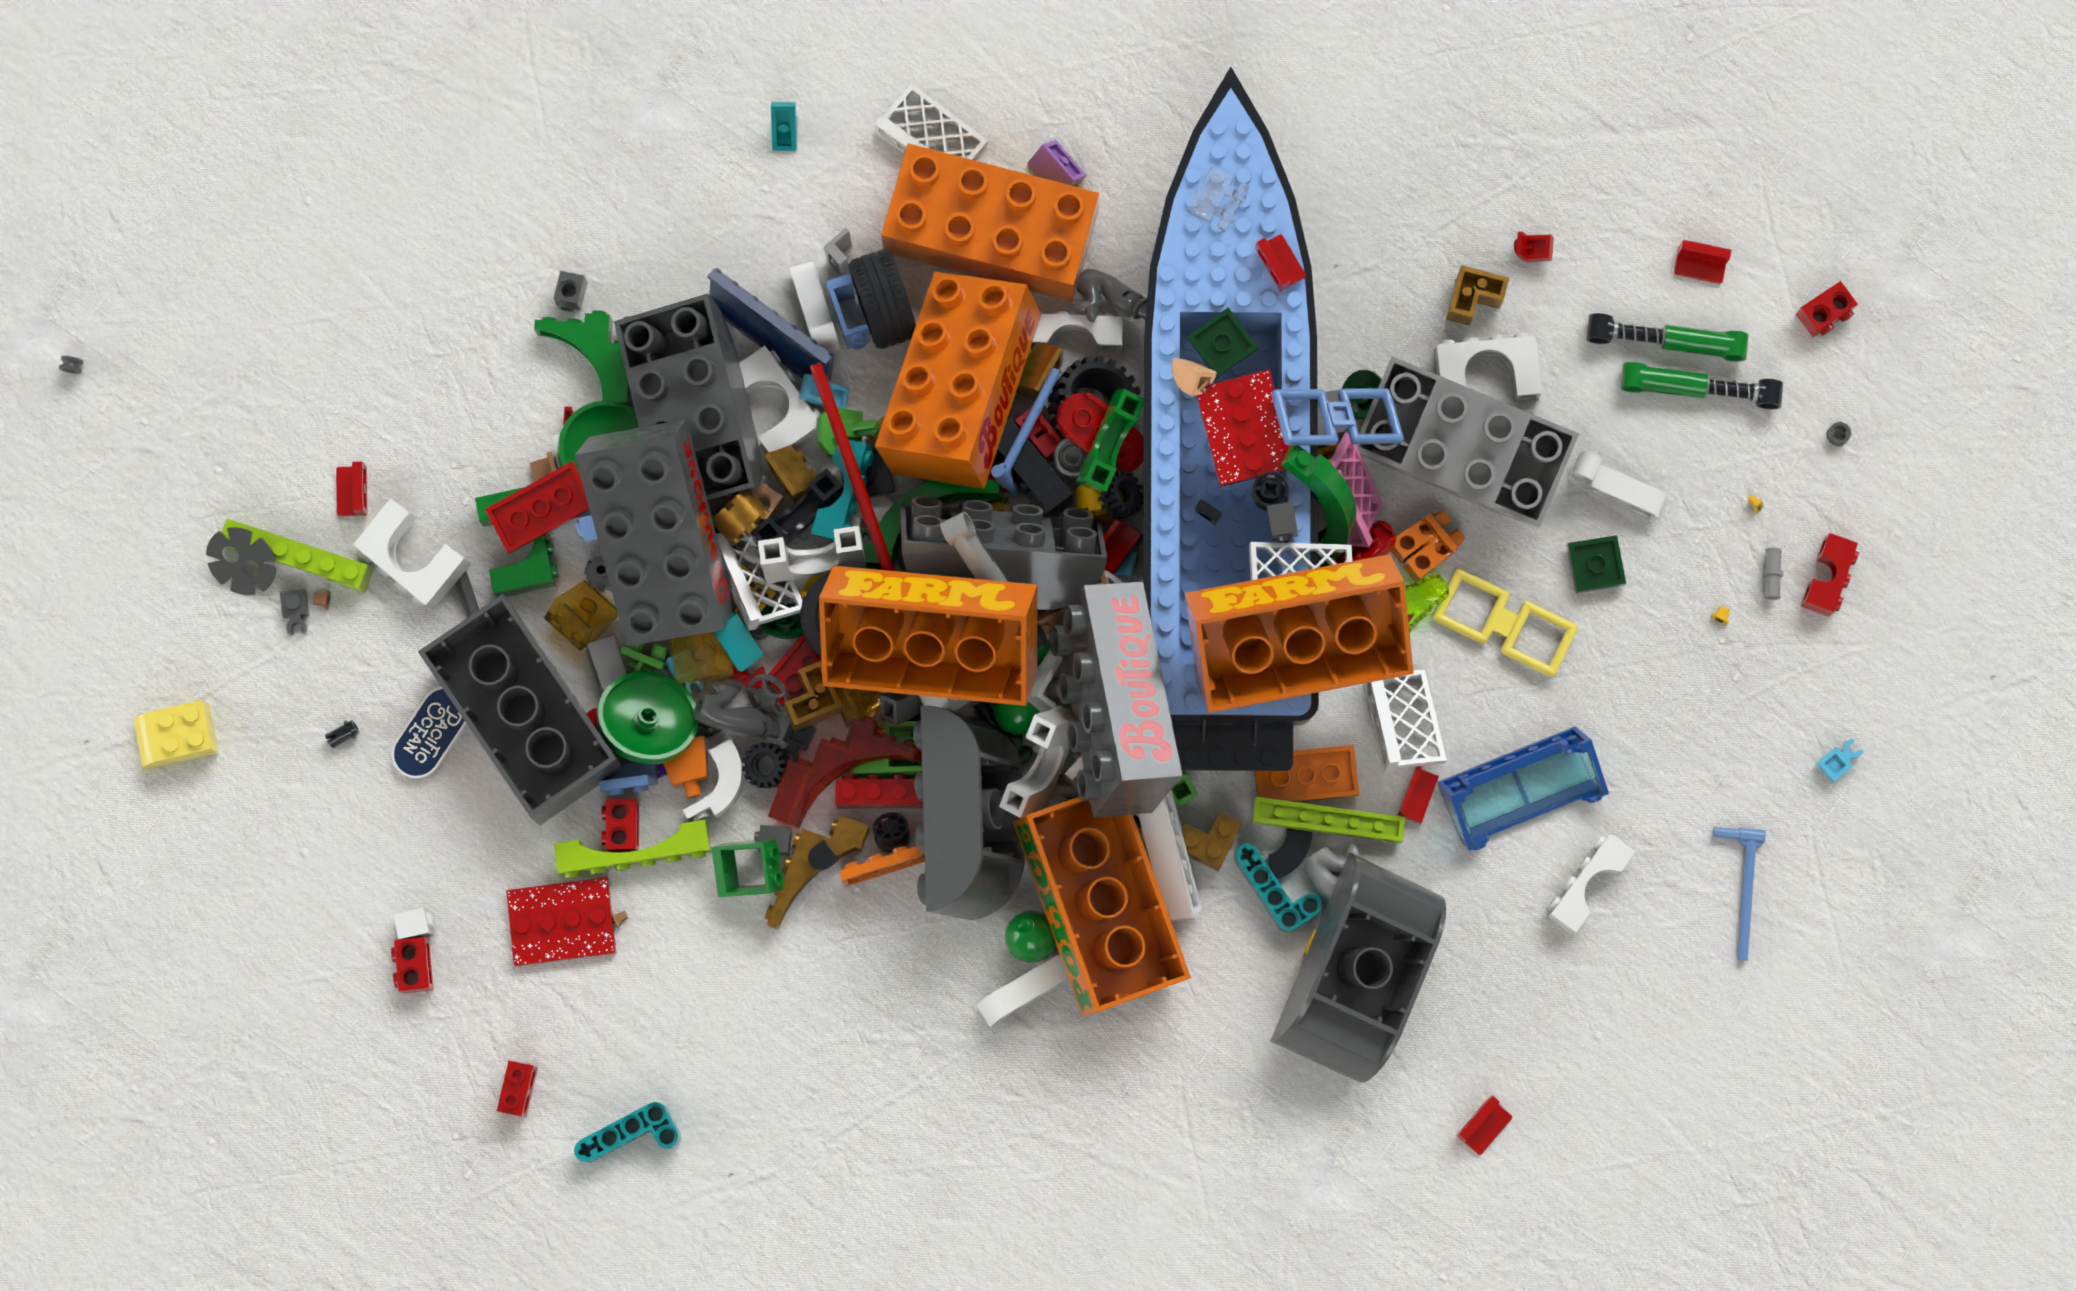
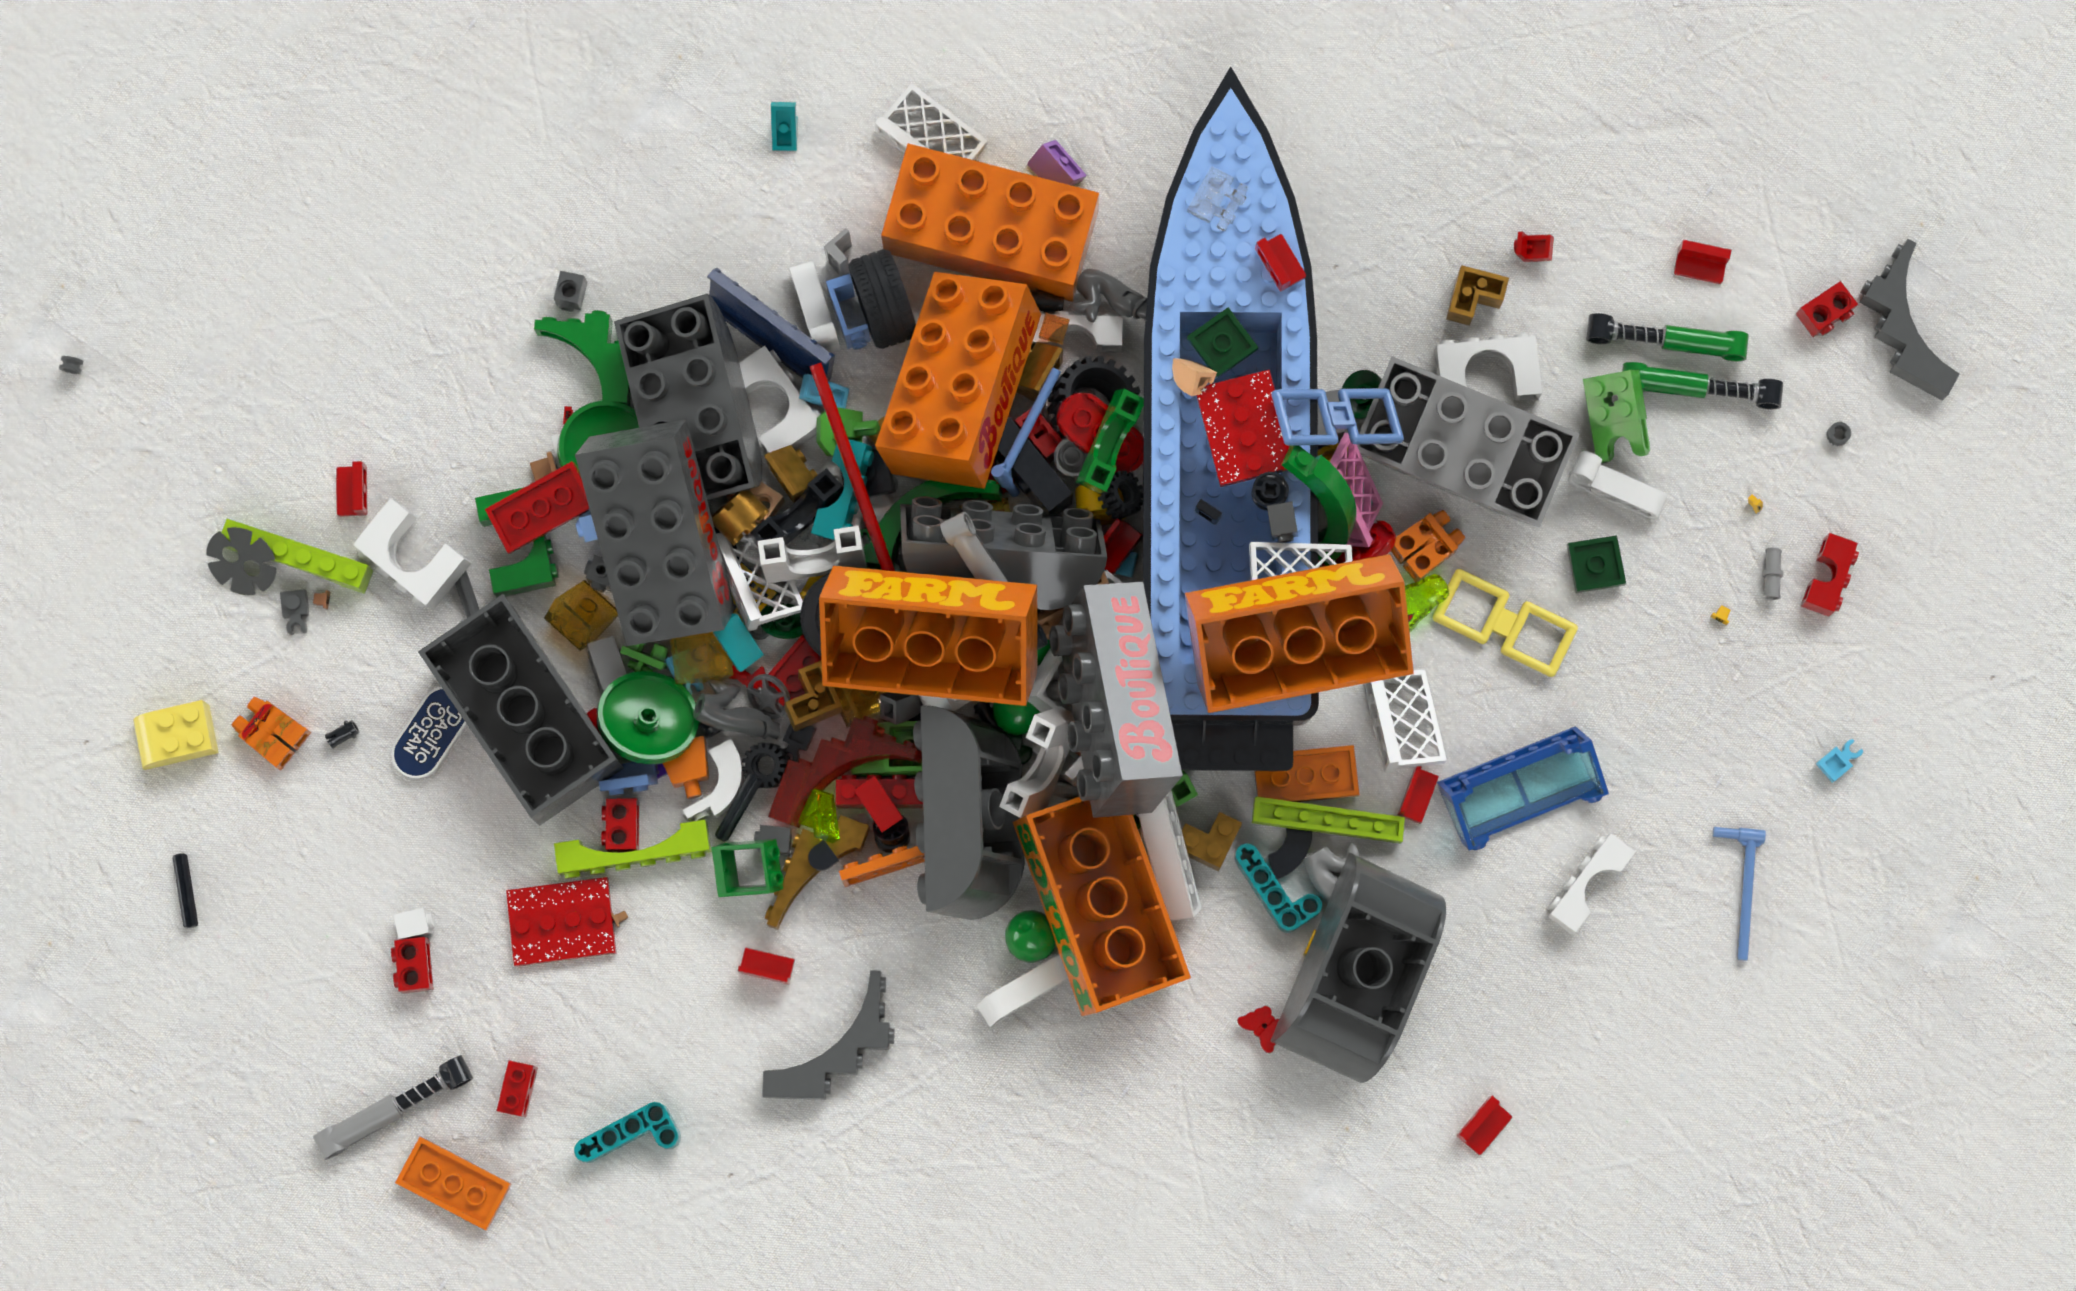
none -> black axle [172,853,198,928]
none -> orange hips [231,696,312,770]
none -> piece [313,1055,473,1160]
none -> orange plate [395,1137,512,1231]
none -> black axle [715,774,762,842]
none -> red panel [737,948,795,985]
none -> dark grey arch [762,970,895,1100]
none -> clear neon green slope [799,788,840,843]
none -> red tile [854,775,903,832]
none -> black cone [1030,289,1064,312]
none -> clear orange tile [1039,313,1070,345]
none -> red animal [1237,1006,1279,1054]
none -> bright green brick [1583,370,1650,463]
none -> dark grey arch [1859,239,1960,401]

